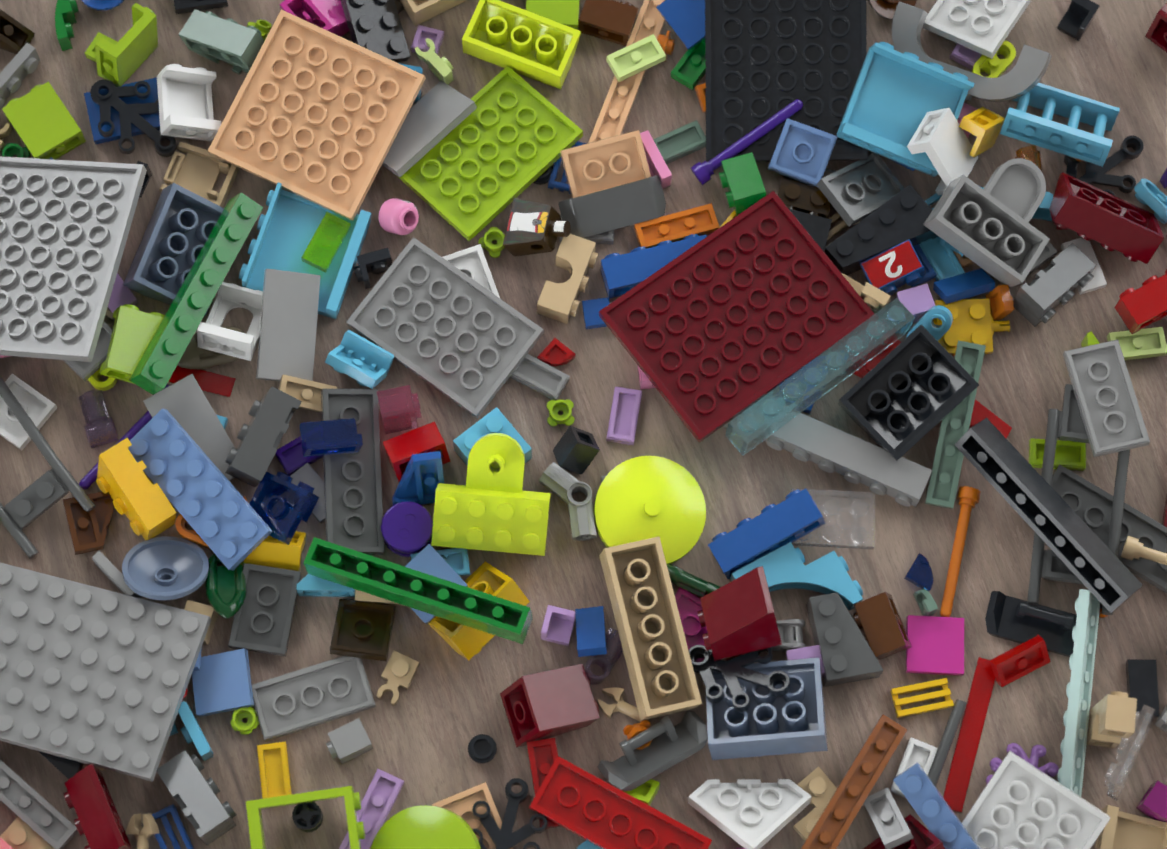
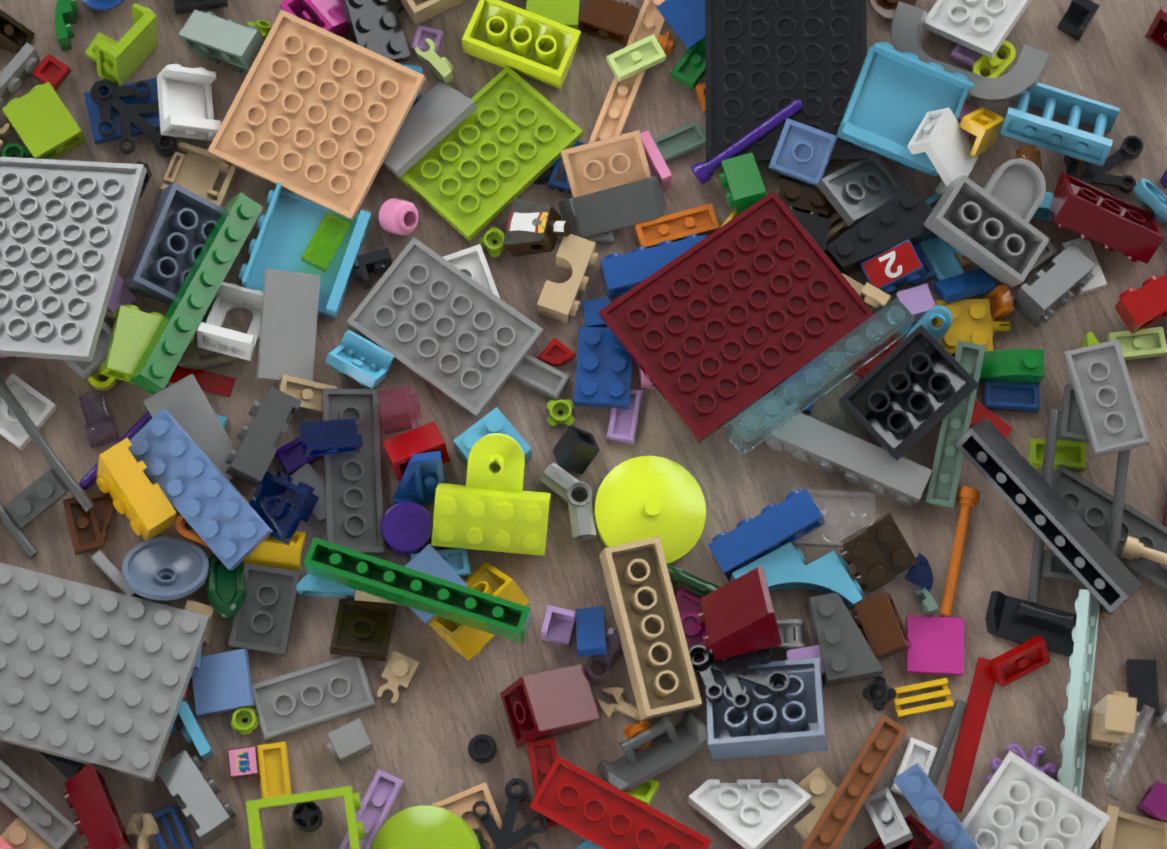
none -> red plate [32,53,71,91]
none -> tile [227,745,260,779]
none -> blue plate [574,326,633,409]
none -> dark brown plate [840,513,918,592]
none -> black plate [862,676,897,711]
none -> green slope [978,348,1045,384]
none -> blue tile [983,380,1039,413]

